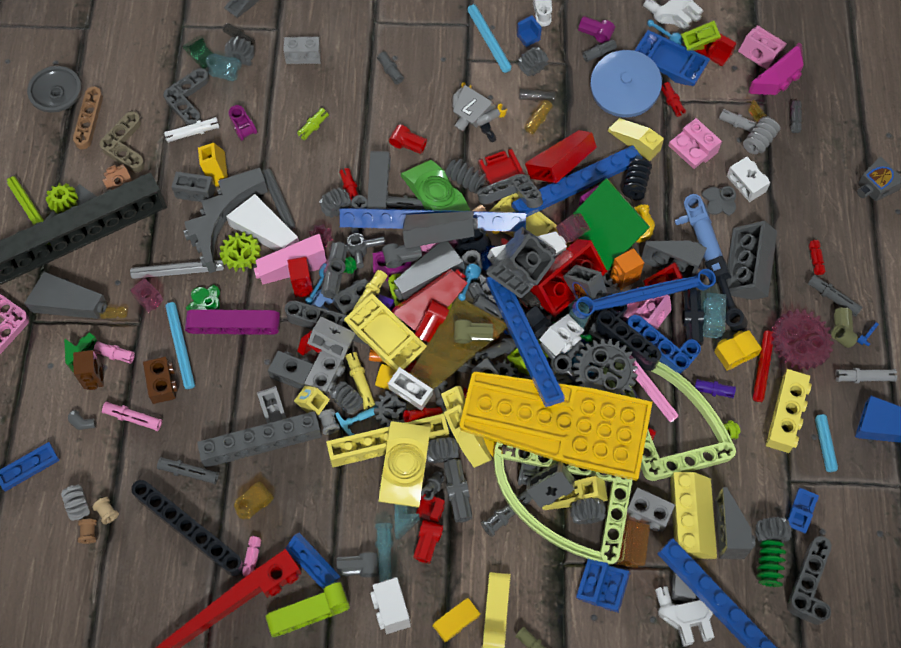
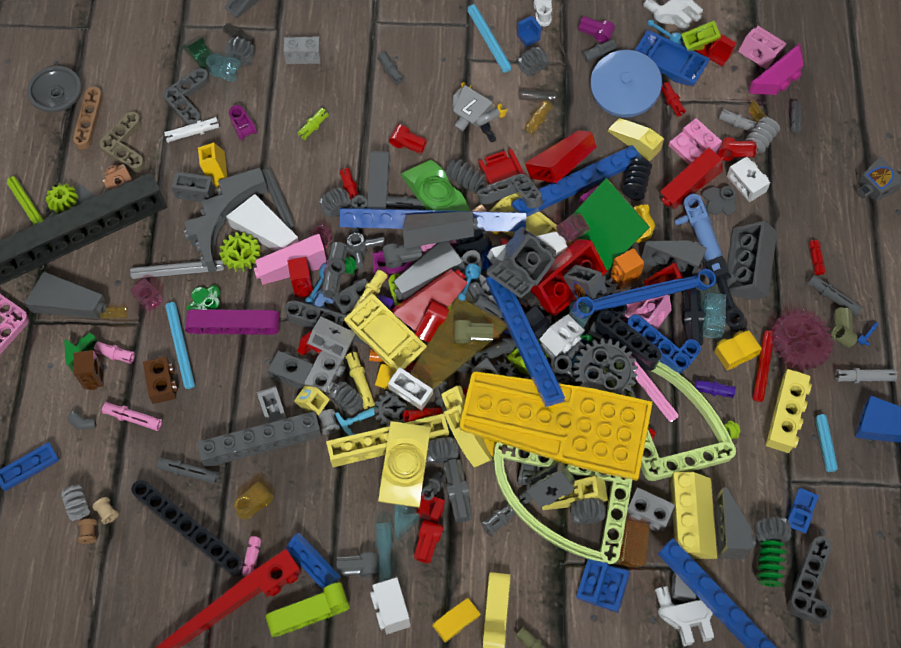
none -> red slope [660,147,723,209]
none -> red piece [718,137,757,161]

